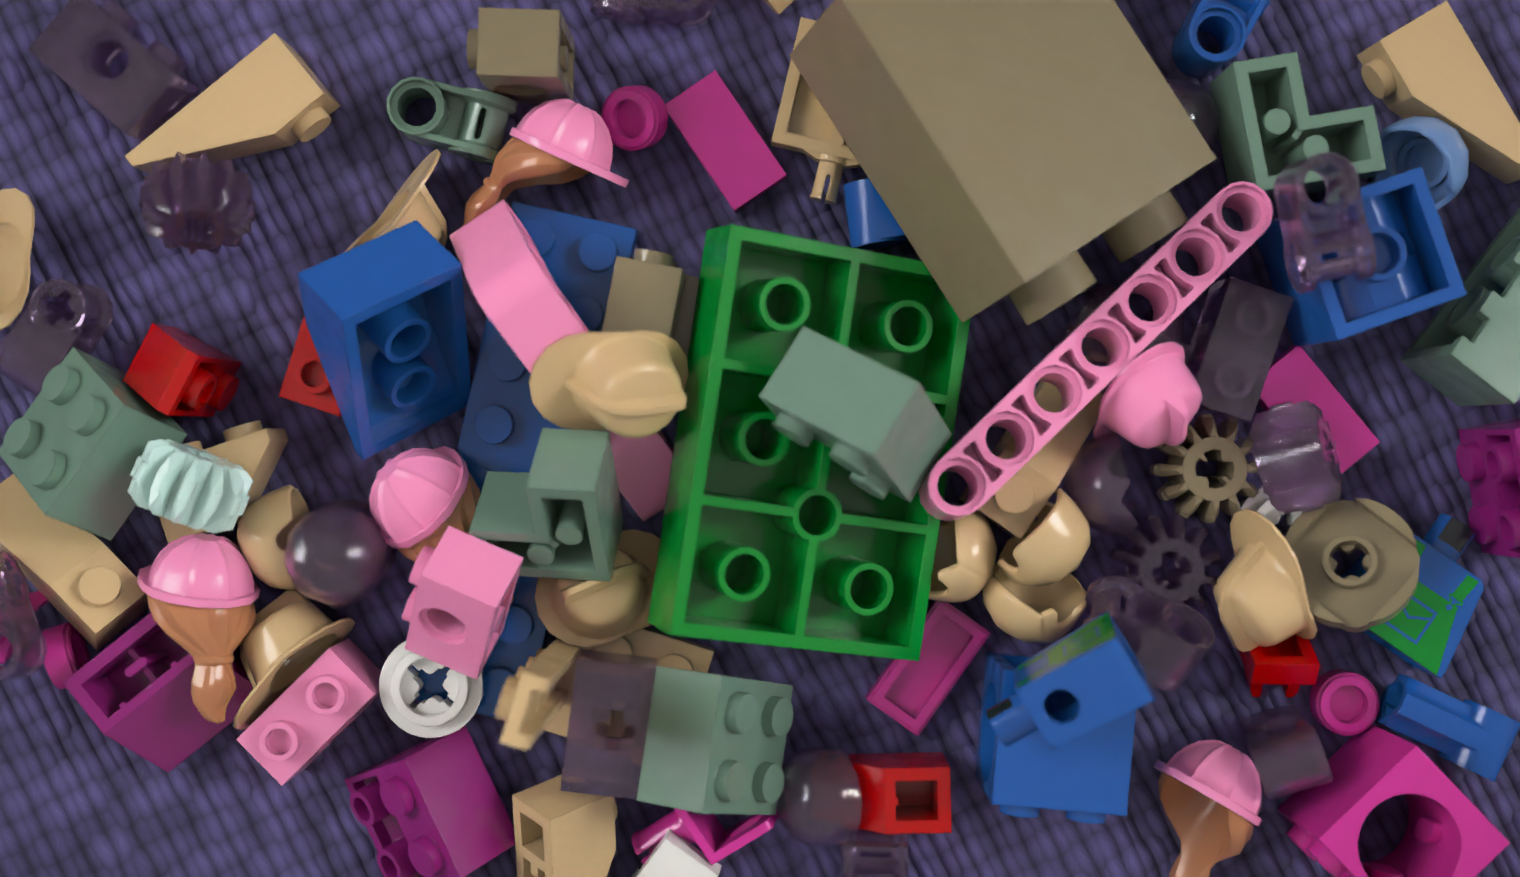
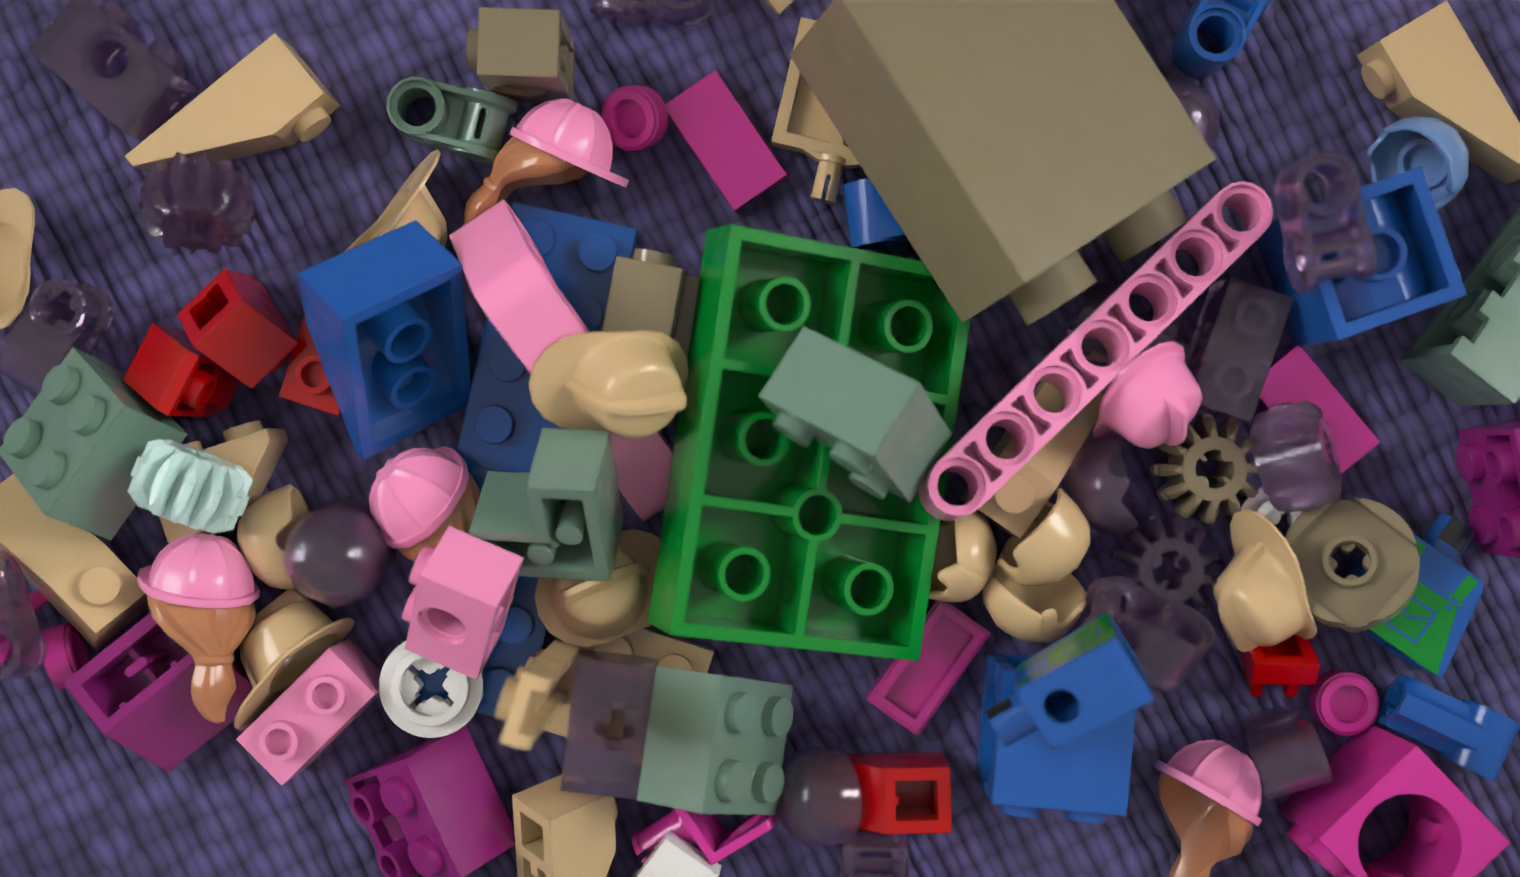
sand green brick [1209,52,1386,200] -> none
none -> red slope [177,269,299,389]

